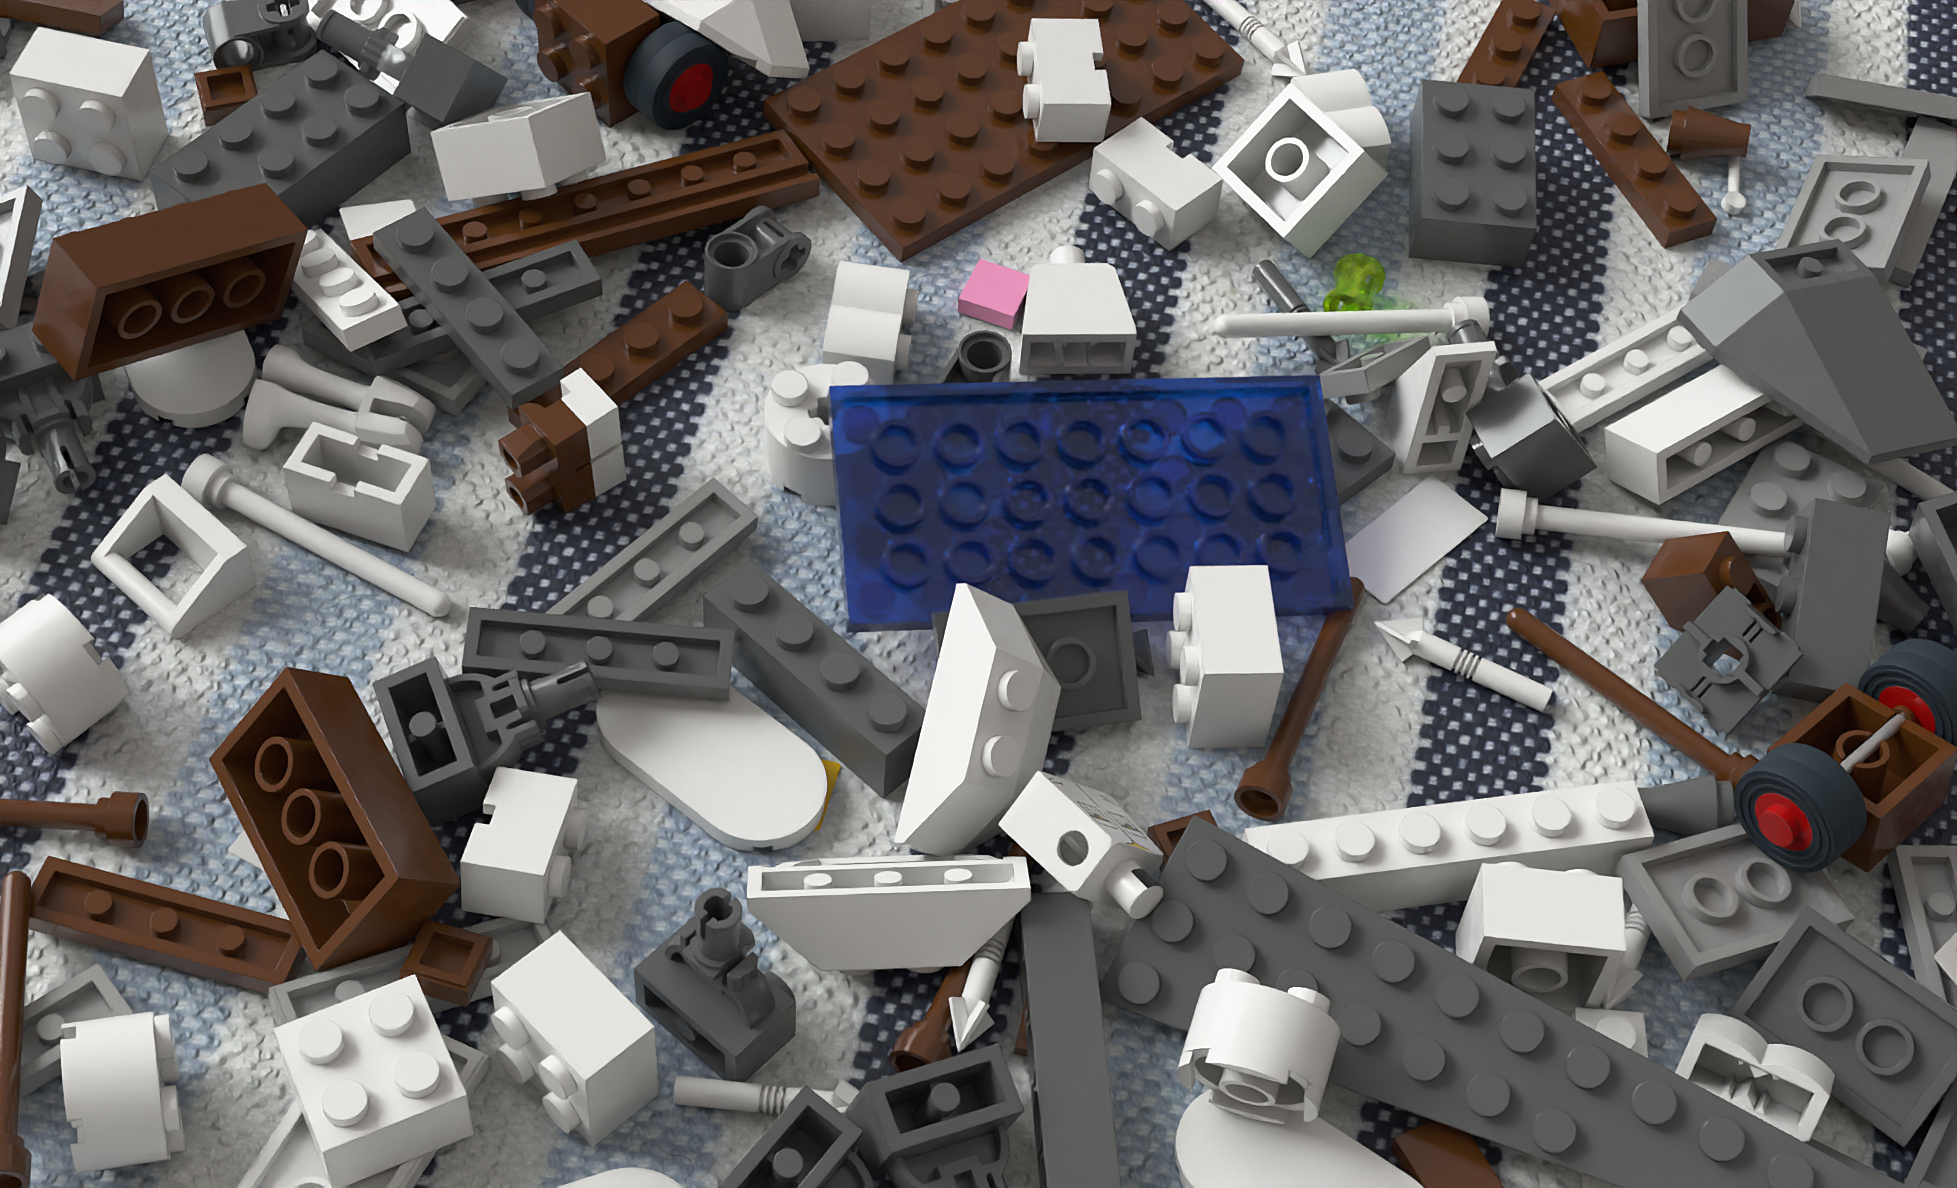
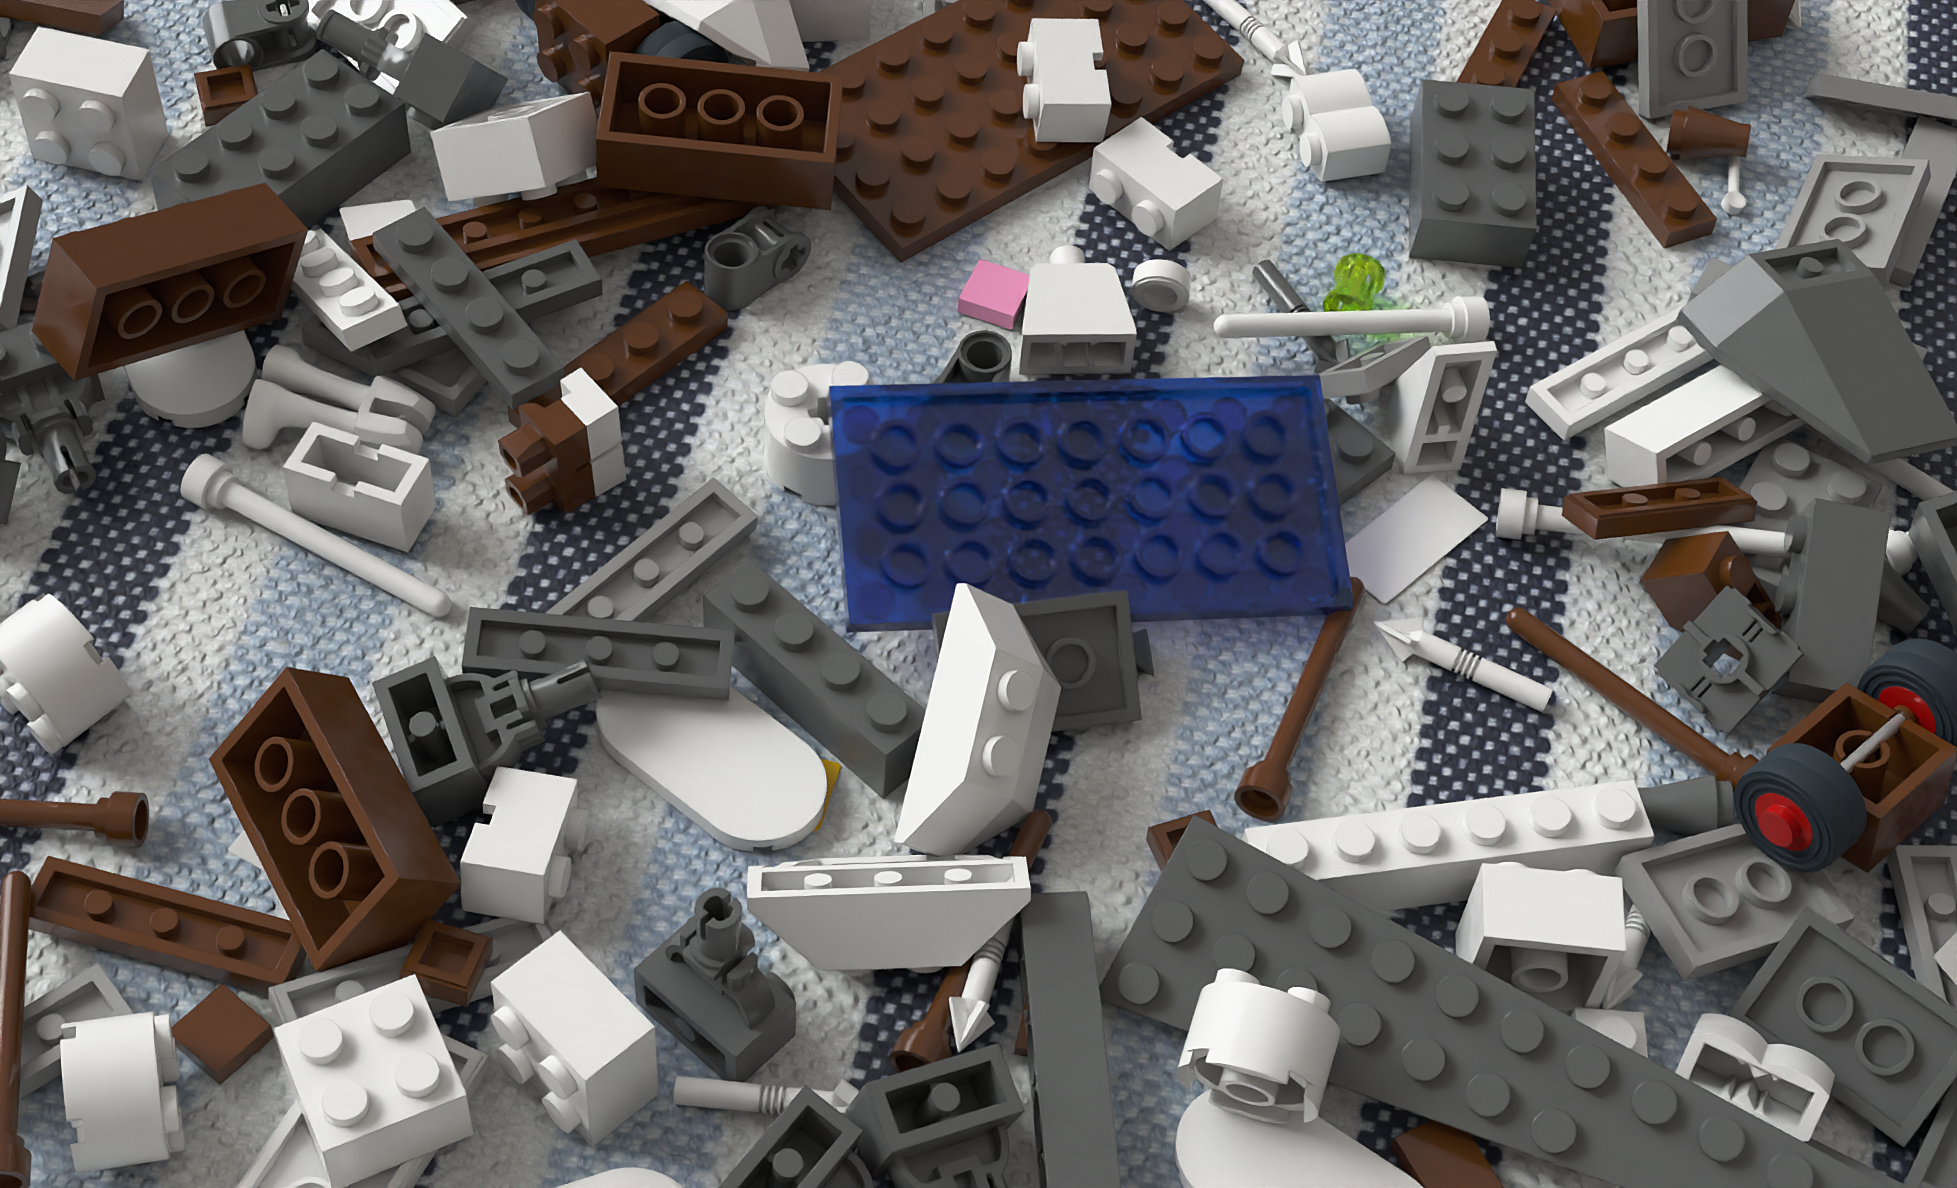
white tile [91,474,257,639] -> none
white brick [822,261,919,388] -> none
white torso [998,770,1163,919] -> none
white brick [1166,565,1284,748] -> none
white brick [1212,82,1388,259] -> none
dark grey brick [1446,319,1597,504] -> none
none -> reddish brown tile [171,983,274,1085]
none -> reddish brown brick [596,51,844,210]
none -> white tile [1131,259,1192,312]
none -> reddish brown tile [1561,477,1758,540]

